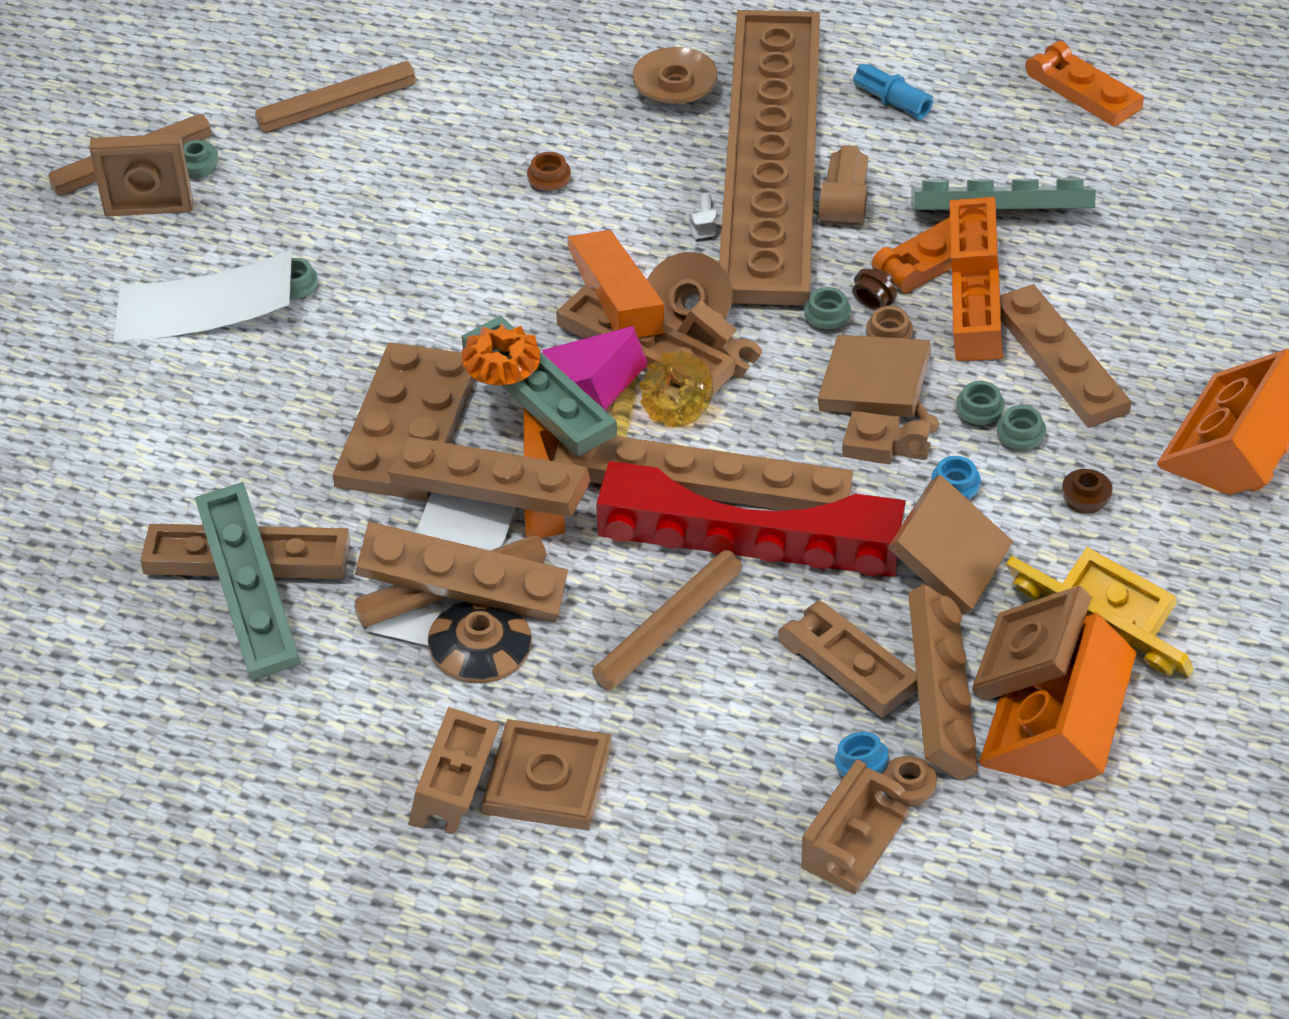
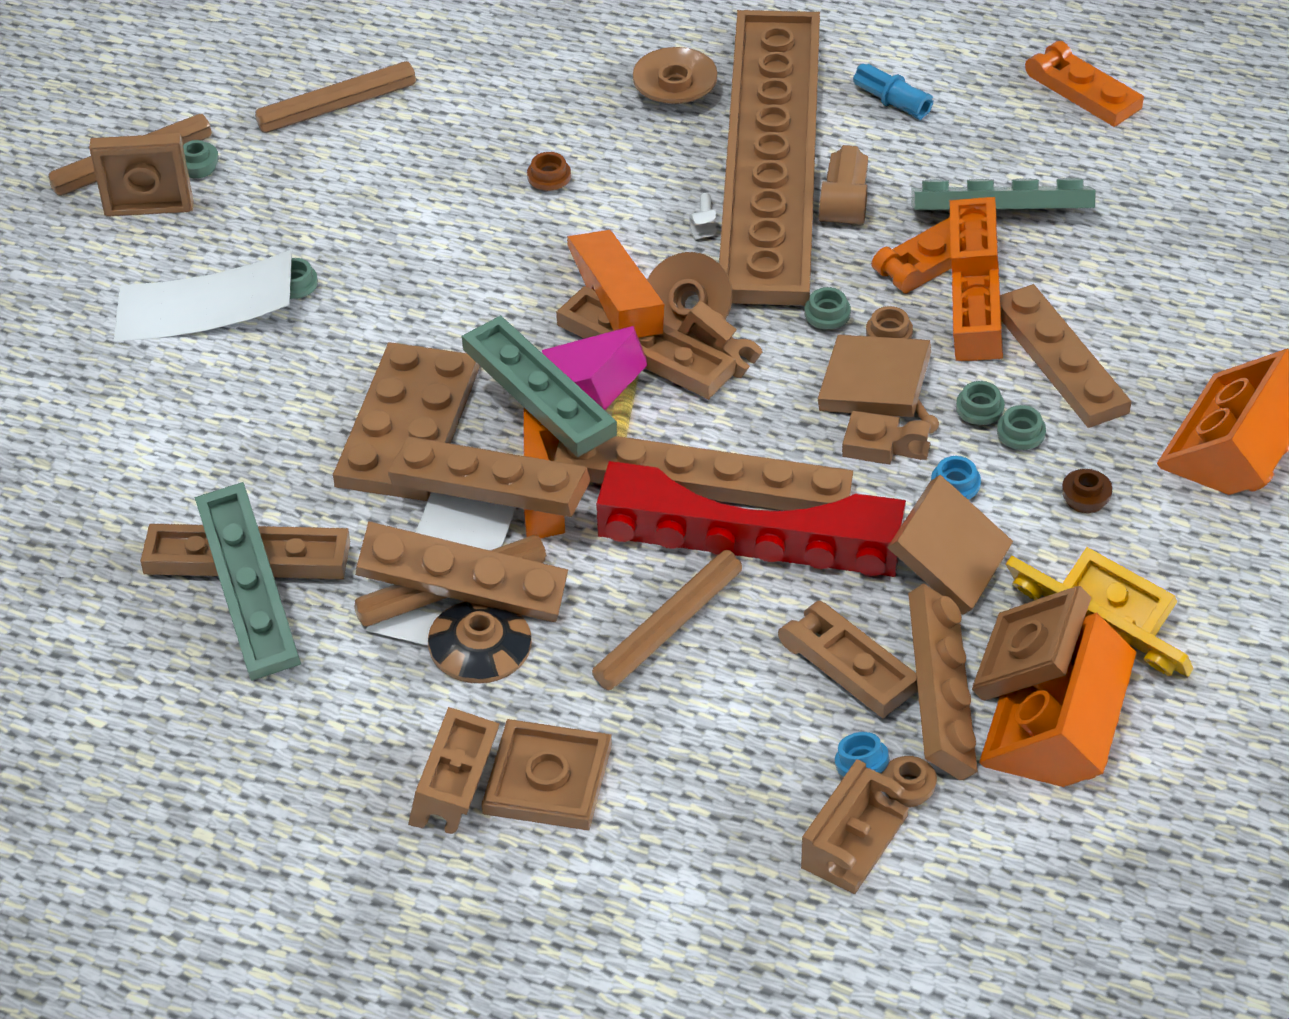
orange gear [462,323,540,386] -> none
clear yellow gear [638,350,713,427] -> none
reddish brown plate [852,268,897,310] -> none

